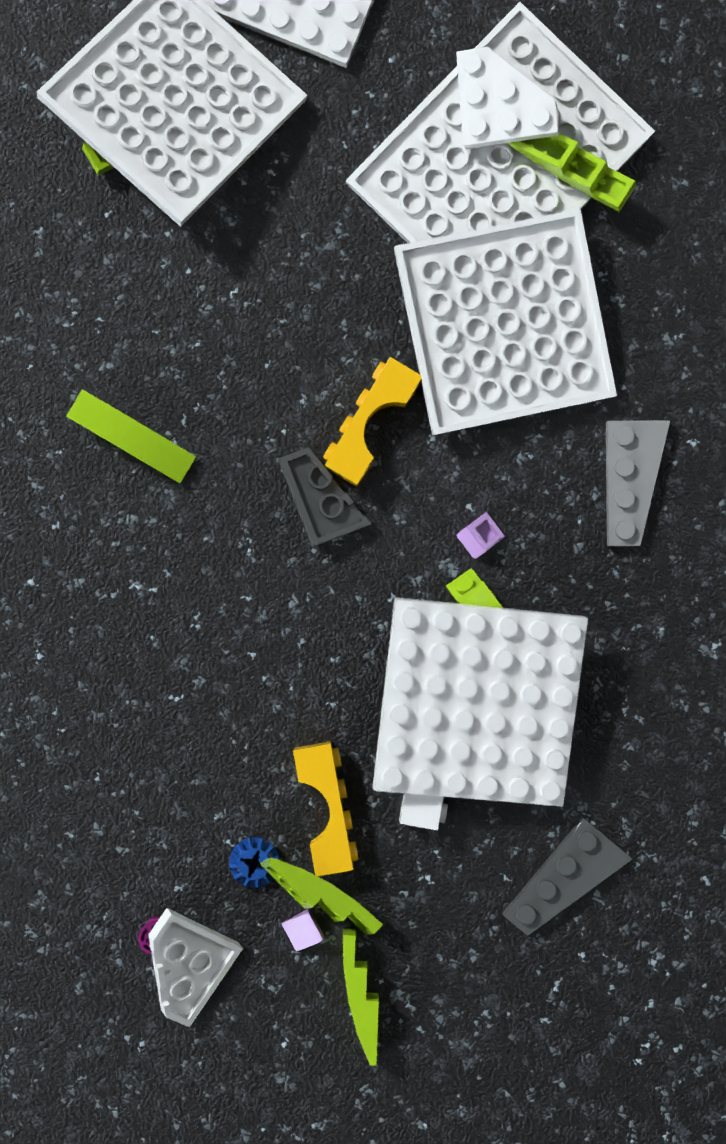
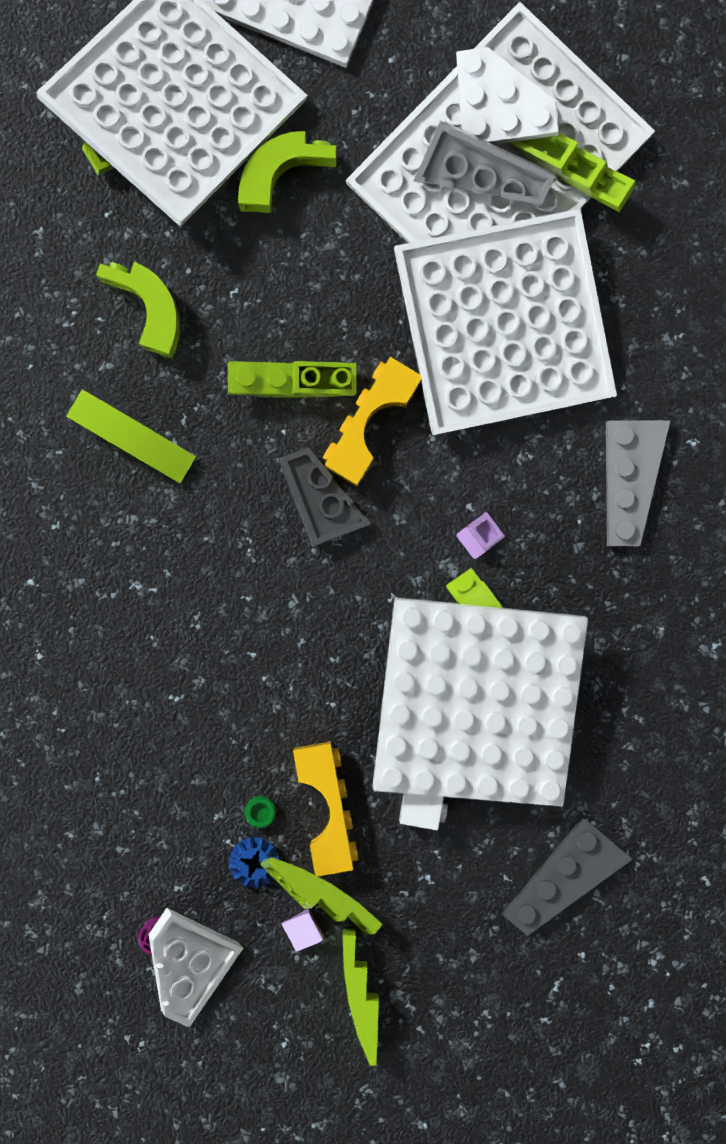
none -> lime arch [96,262,180,359]
none -> lime slope [228,361,357,398]
none -> lime arch [238,131,337,213]
none -> green tile [244,795,277,828]
none -> light grey wing [413,120,556,205]

